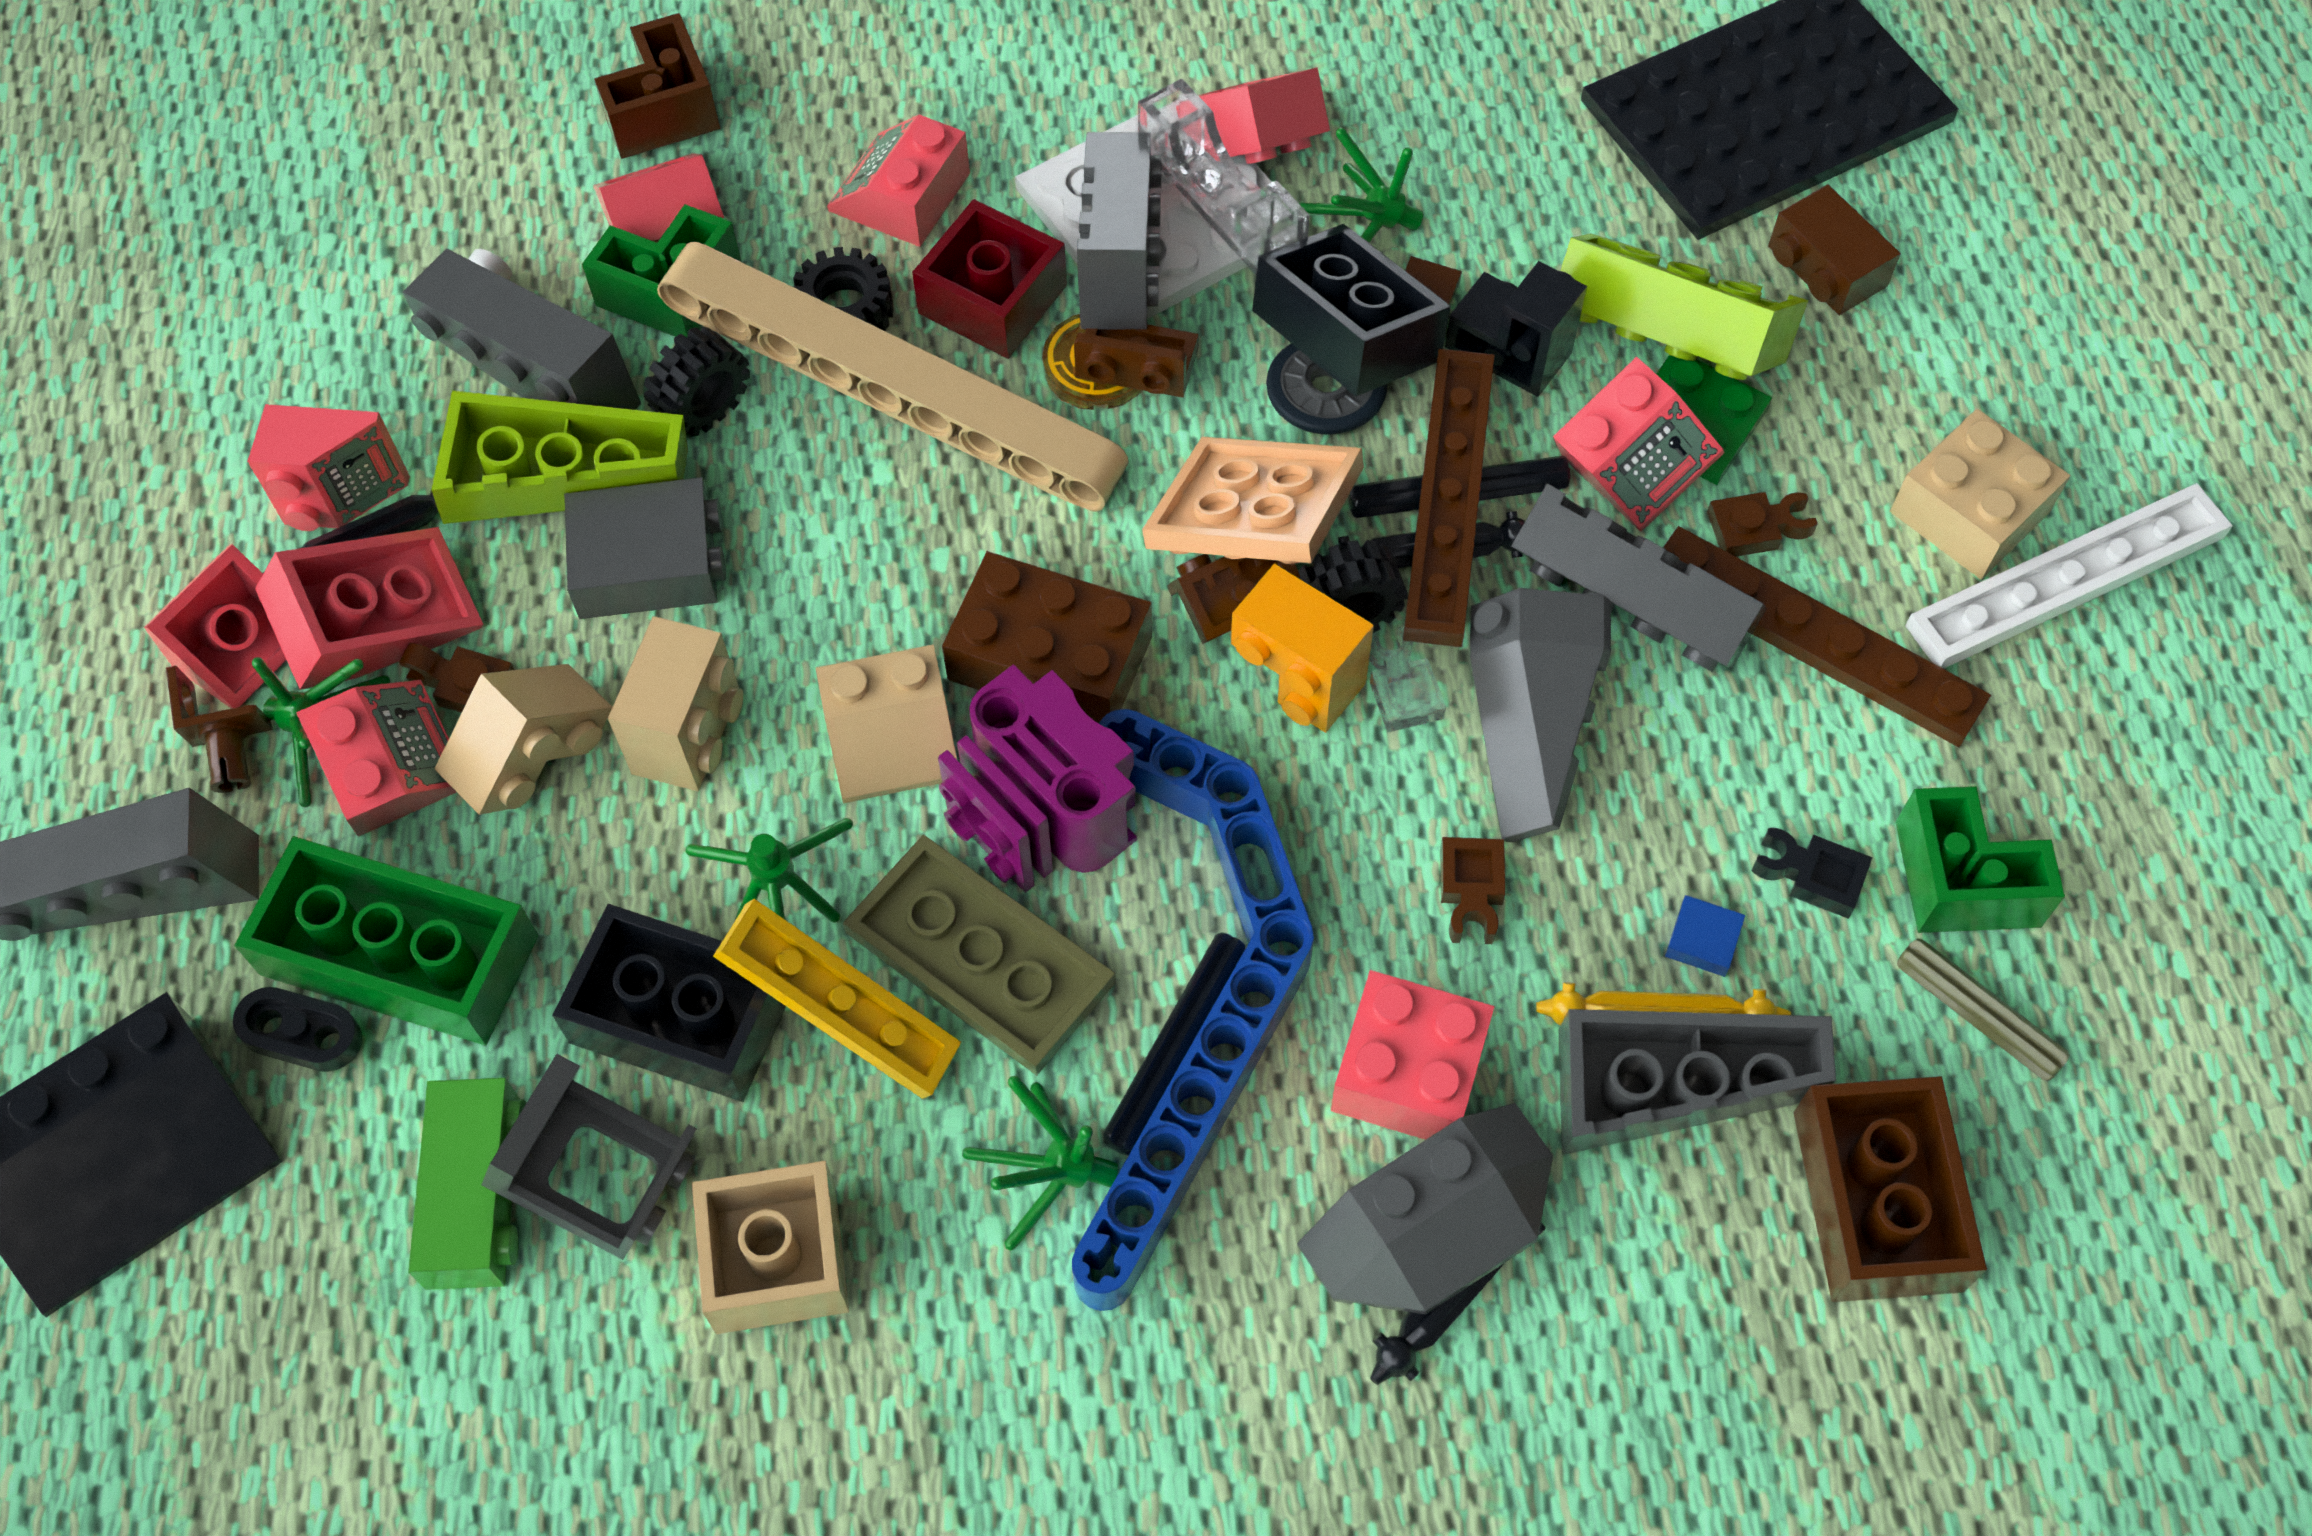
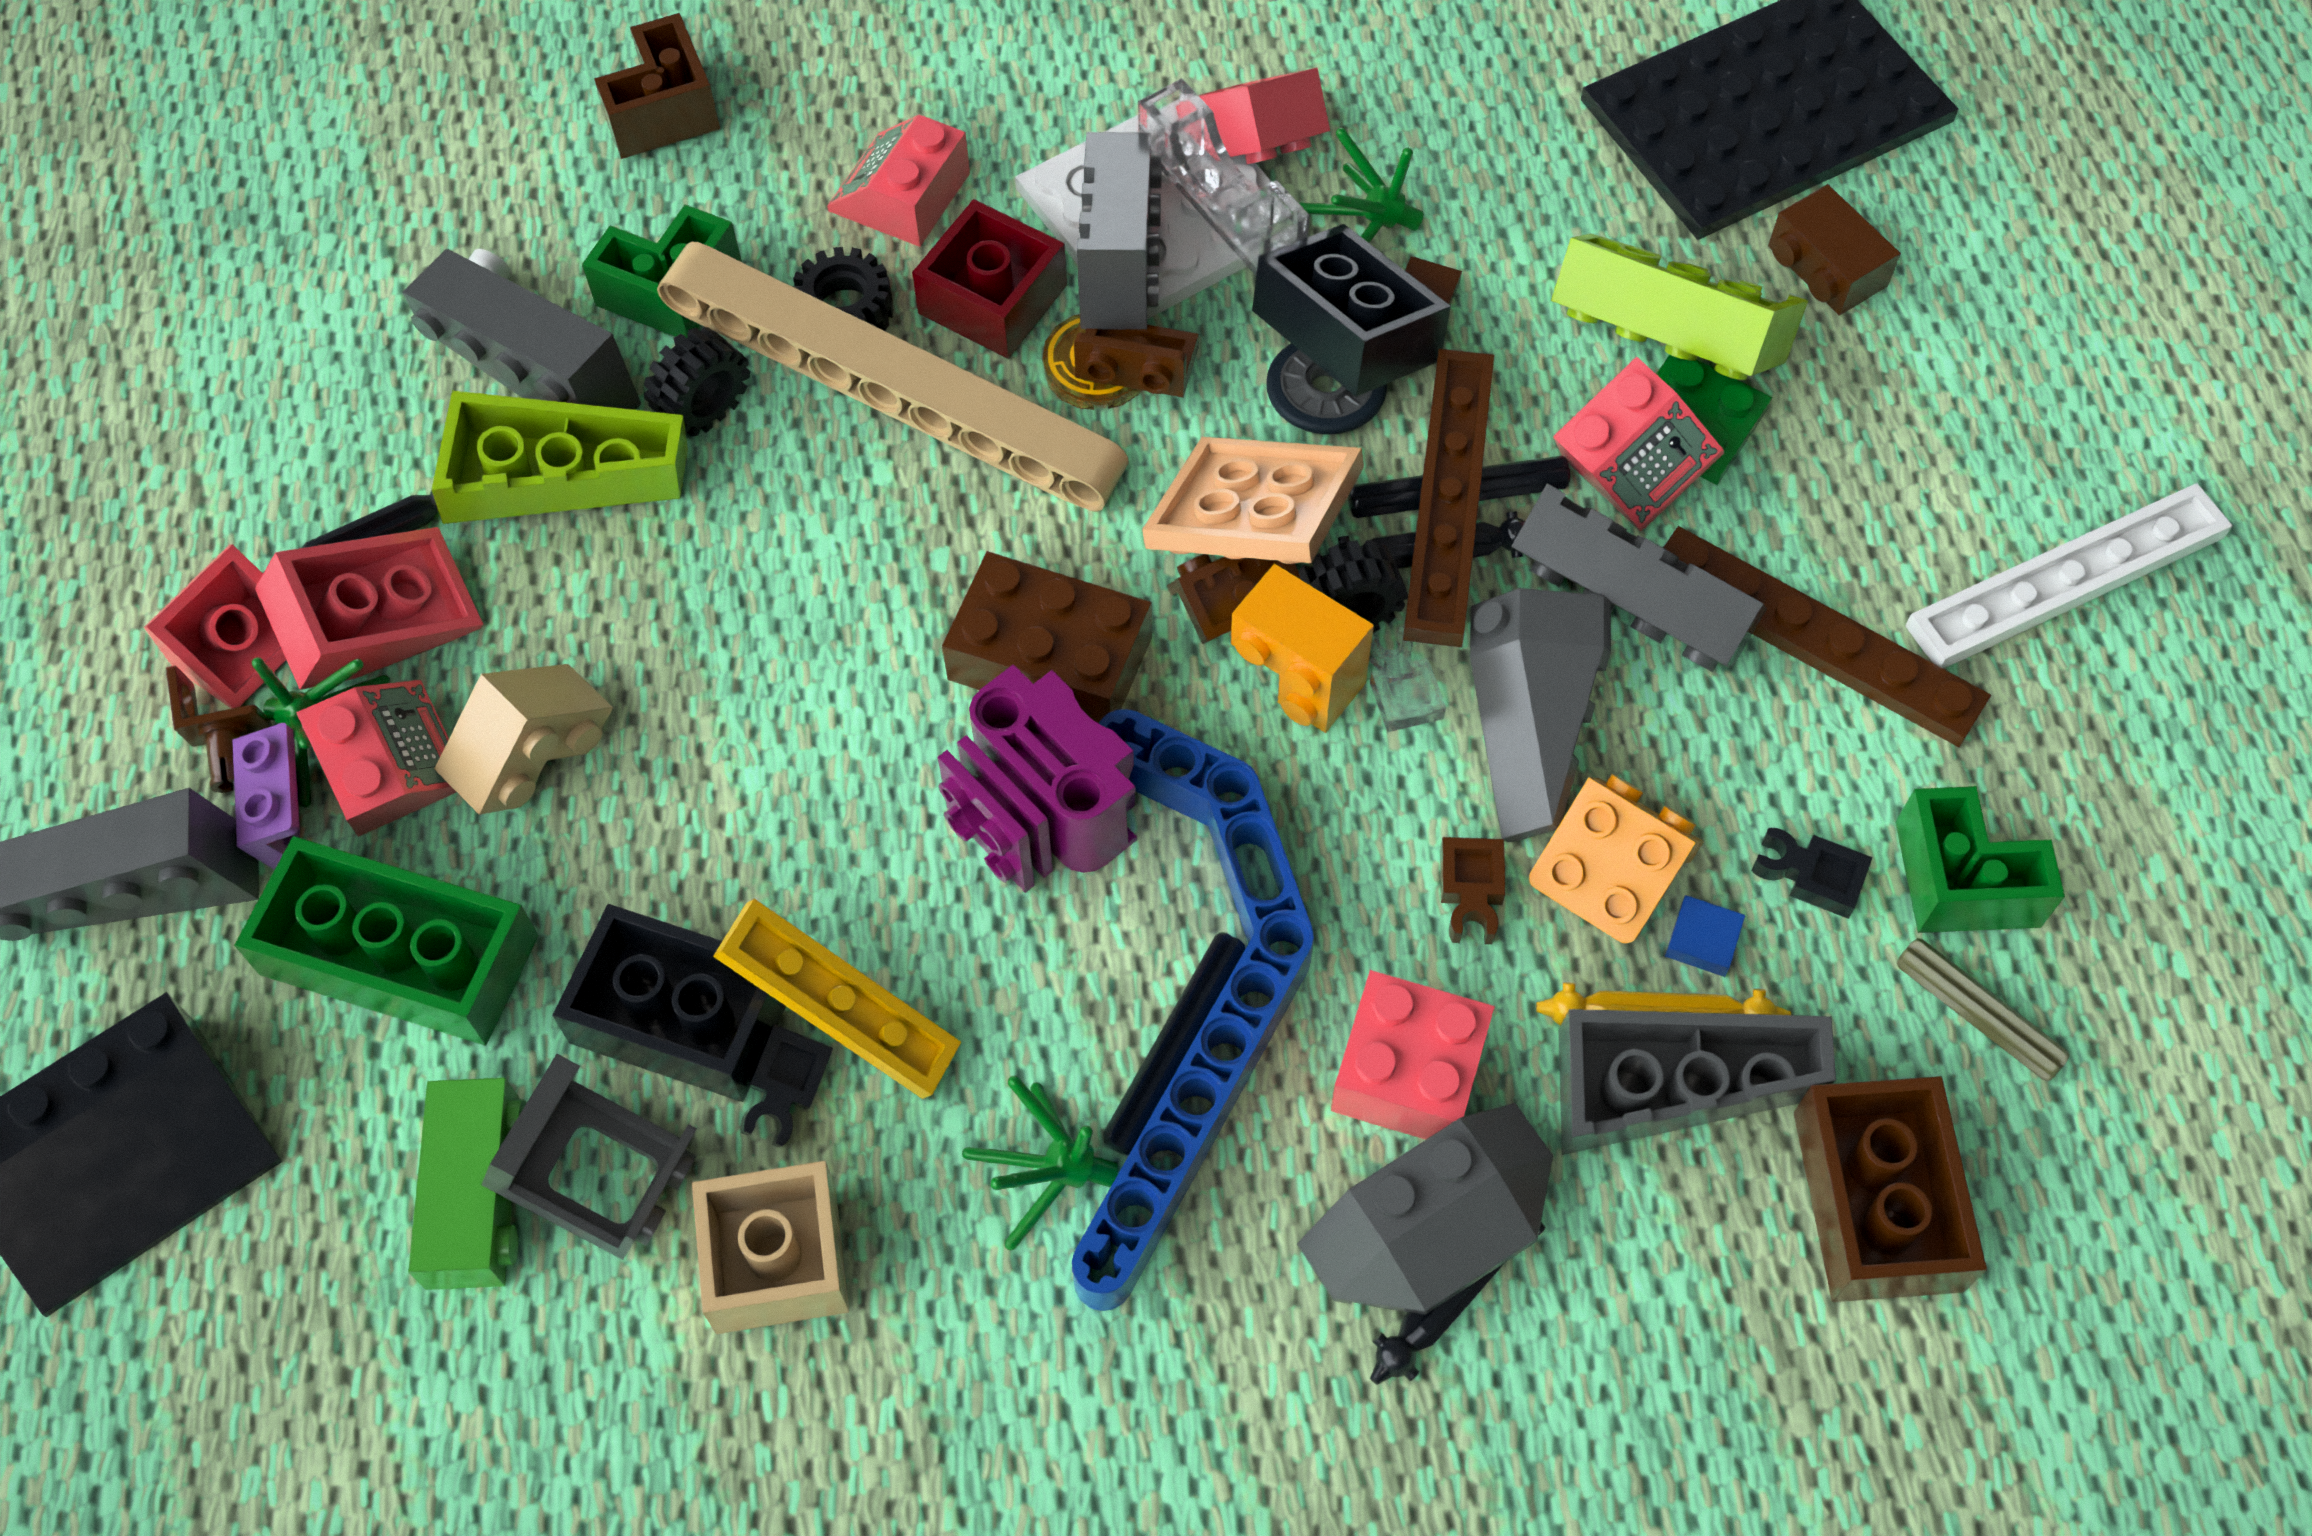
black plate [233,987,362,1072] -> none
coral slope [247,404,410,531] -> none
reddish brown plate [399,643,514,713] -> none
dark grey brick [564,477,726,619] -> none
coral slope [593,153,724,243] -> none
tan brick [608,616,743,791] -> none
green plant [685,818,853,923] -> none
tan slope [816,644,957,803] -> none
olive plate [843,834,1116,1076] -> none
black brick [1445,261,1587,397] -> none
reddish brown plate [1707,492,1818,557] -> none
tan brick [1890,408,2071,580] -> none
none -> medium lavender bracket [232,723,300,870]
none -> black plate [740,1024,833,1147]
none -> light orange bracket [1529,774,1704,943]

